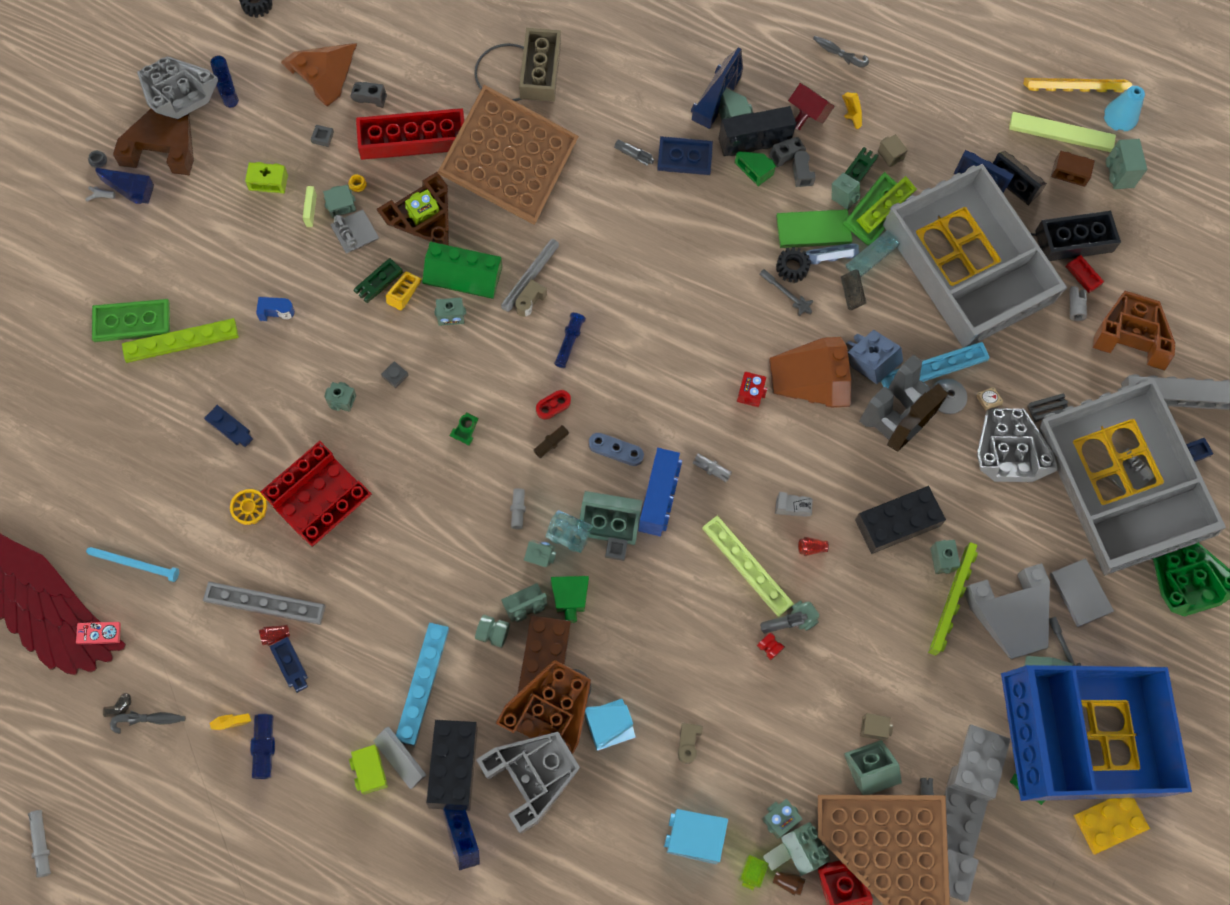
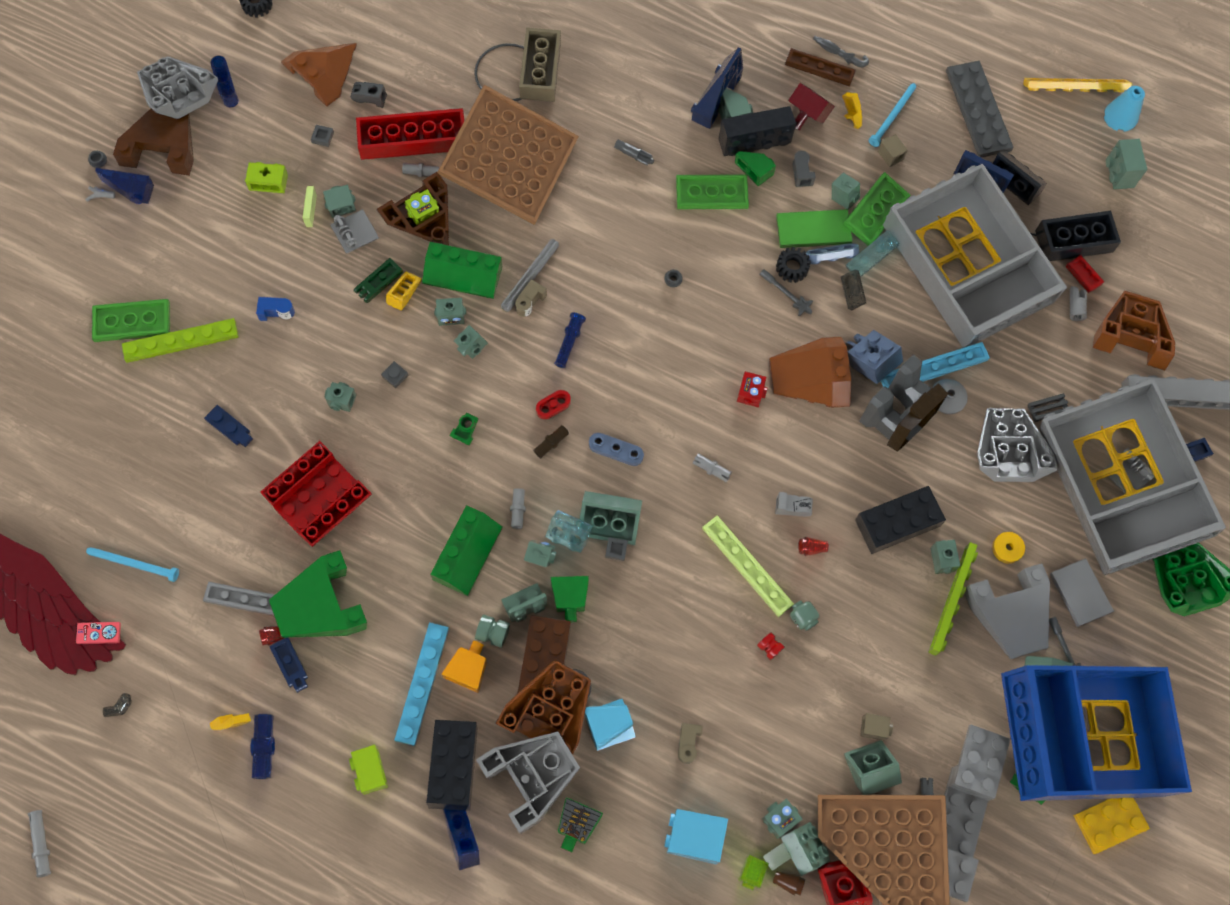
dark grey piece [110,710,186,734] -> none
yellow wheel [230,489,267,525] -> none
yellow plate [348,174,367,192] -> none
light grey tile [373,727,426,789] -> none
blue brick [638,447,682,537] -> none
dark blue plate [657,136,713,175] -> none
dark grey piece [760,611,808,634] -> none
dark grey leg [769,137,806,168] -> none
dark green hinge [845,147,879,183] -> none
lime tile [856,176,917,234] -> none
tile [976,387,1003,411] -> none
yellowish green tile [1009,112,1116,152] -> none
reddish brown brick [1051,151,1095,187] -> none
none -> green wedge [269,550,367,638]
none -> light grey pin [402,162,439,177]
none -> green slope [430,505,503,596]
none -> light orange torso [442,640,487,693]
none -> sand green brick [454,325,488,359]
none -> torso [558,797,603,853]
none -> dark grey plate [664,269,683,287]
none -> bright green tile [676,175,749,209]
none -> reddish brown tile [785,48,856,87]
none -> medium azure bar [868,83,916,147]
none -> dark grey plate [946,60,1014,157]
none -> yellow piece [992,532,1025,564]

